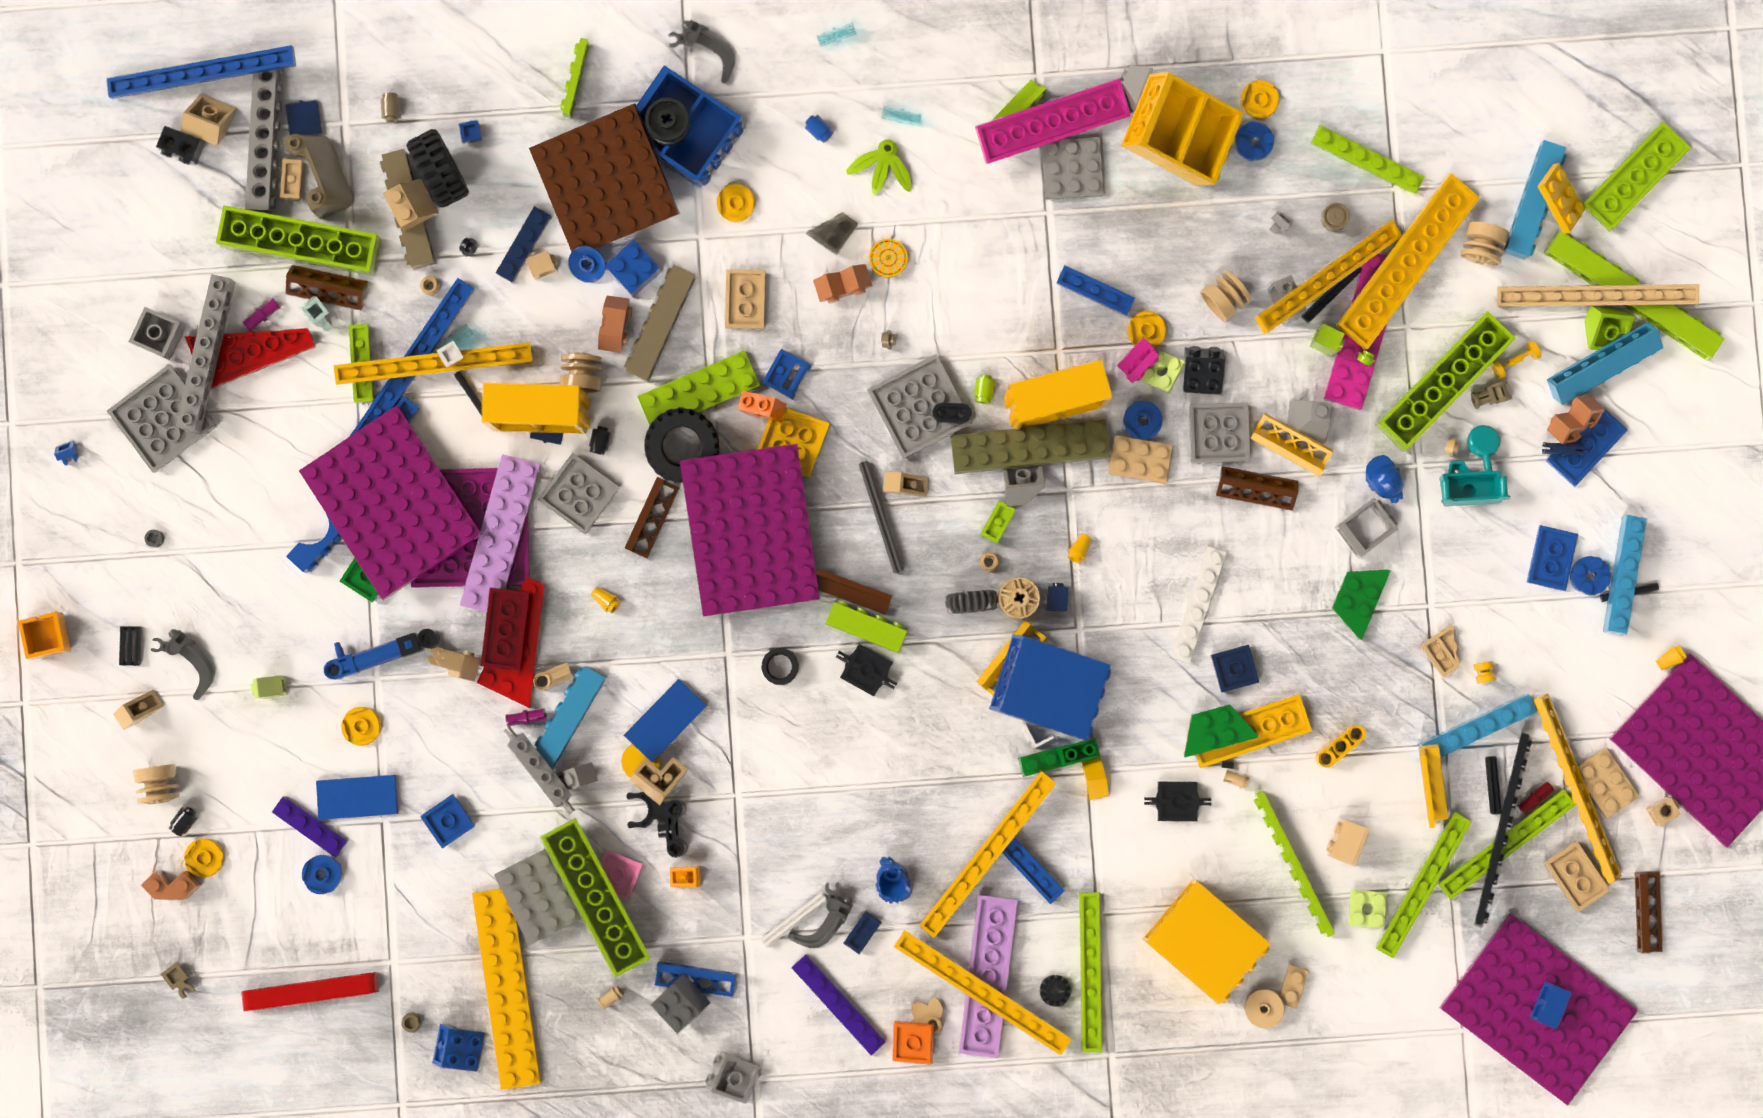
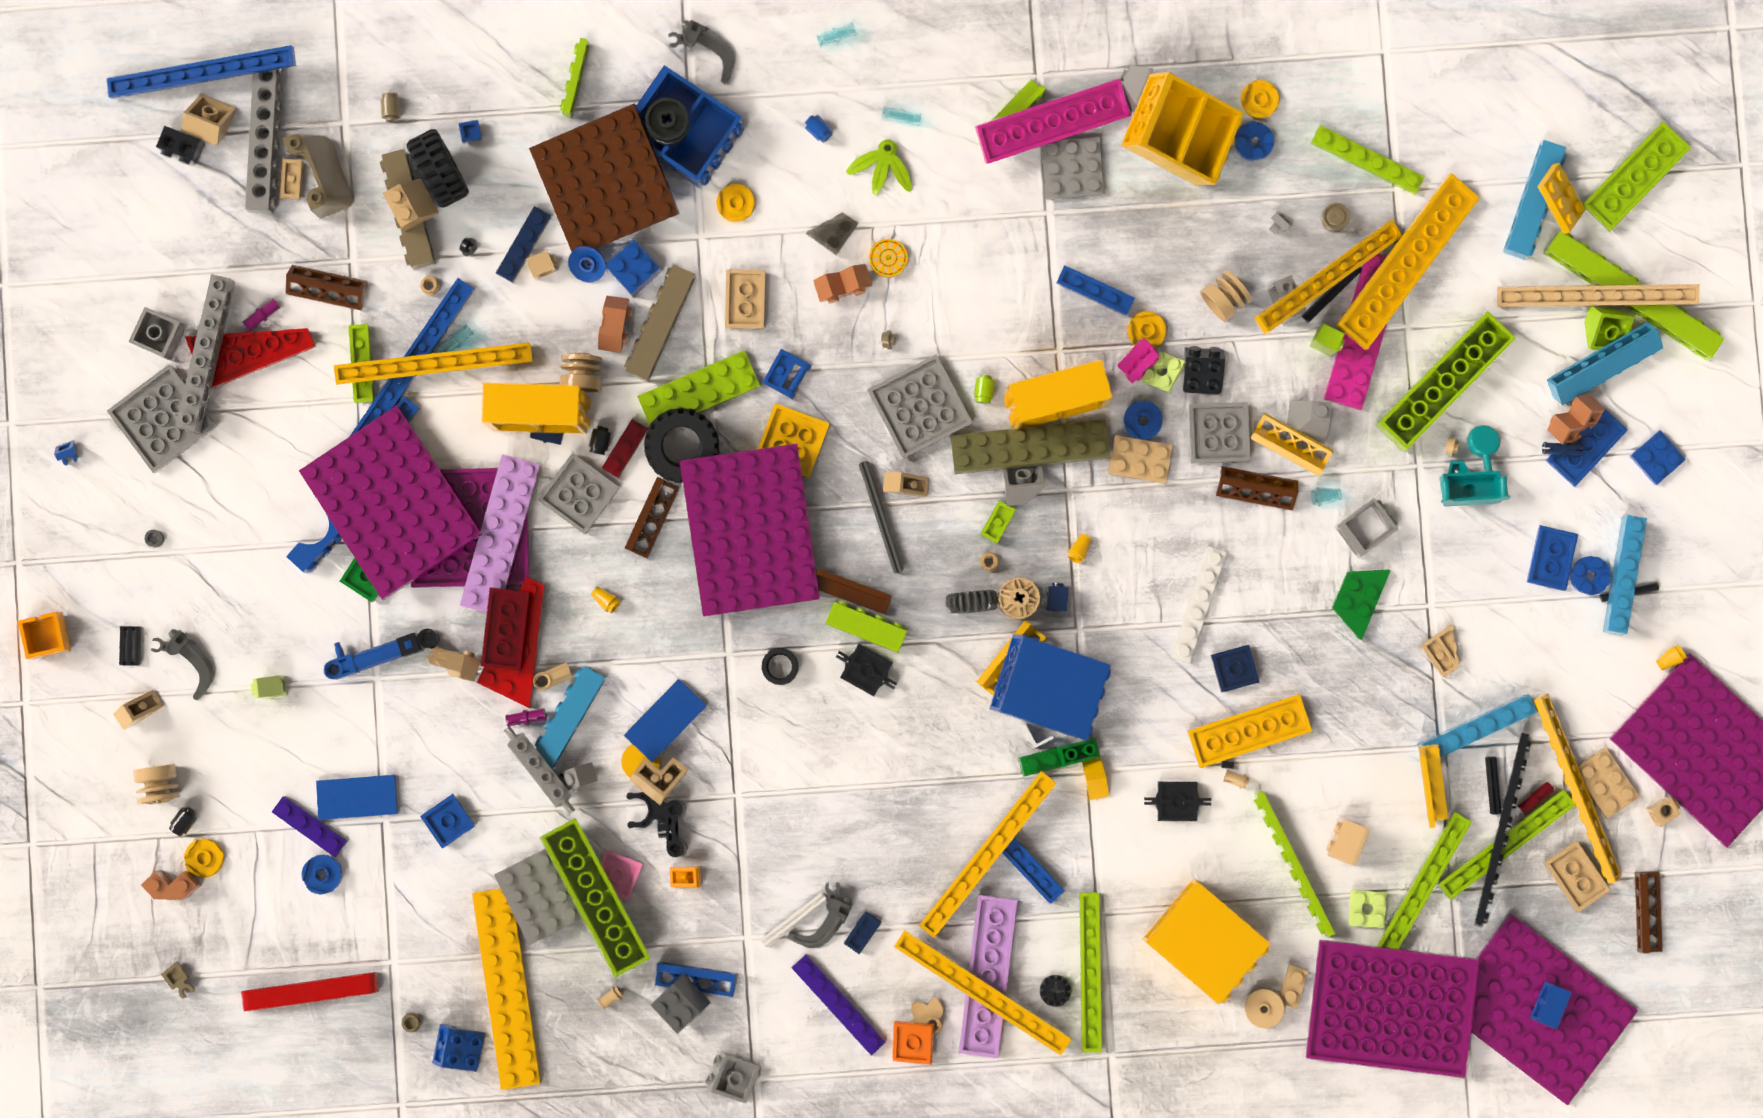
lime brick [216,205,381,276] -> none
dark blue piece [285,100,322,135] -> none
light aqua brick [299,296,332,331] -> none
yellow tile [341,707,381,746] -> none
white plate [436,341,464,368] -> none
black bar [454,371,482,416] -> none
orange brick [737,391,787,423] -> none
blue hair [876,857,912,904] -> none
black plate [932,403,972,424] -> none
green wing [1183,704,1258,758] -> none
yellow beam [1315,725,1366,768] -> none
lime plate [1357,350,1376,367] -> none
blue hair [1365,455,1404,504] -> none
tan wheel [1460,221,1509,266] -> none
dark tan connector [1470,380,1513,409] -> none
yellow wheel [1473,661,1497,684] -> none
yellow wheel [1490,340,1542,380] -> none
none -> dark red plate [602,419,648,479]
none -> magenta plate [1305,939,1479,1078]
none -> clear light blue cone [1311,487,1342,507]
none -> blue plate [1629,430,1686,485]

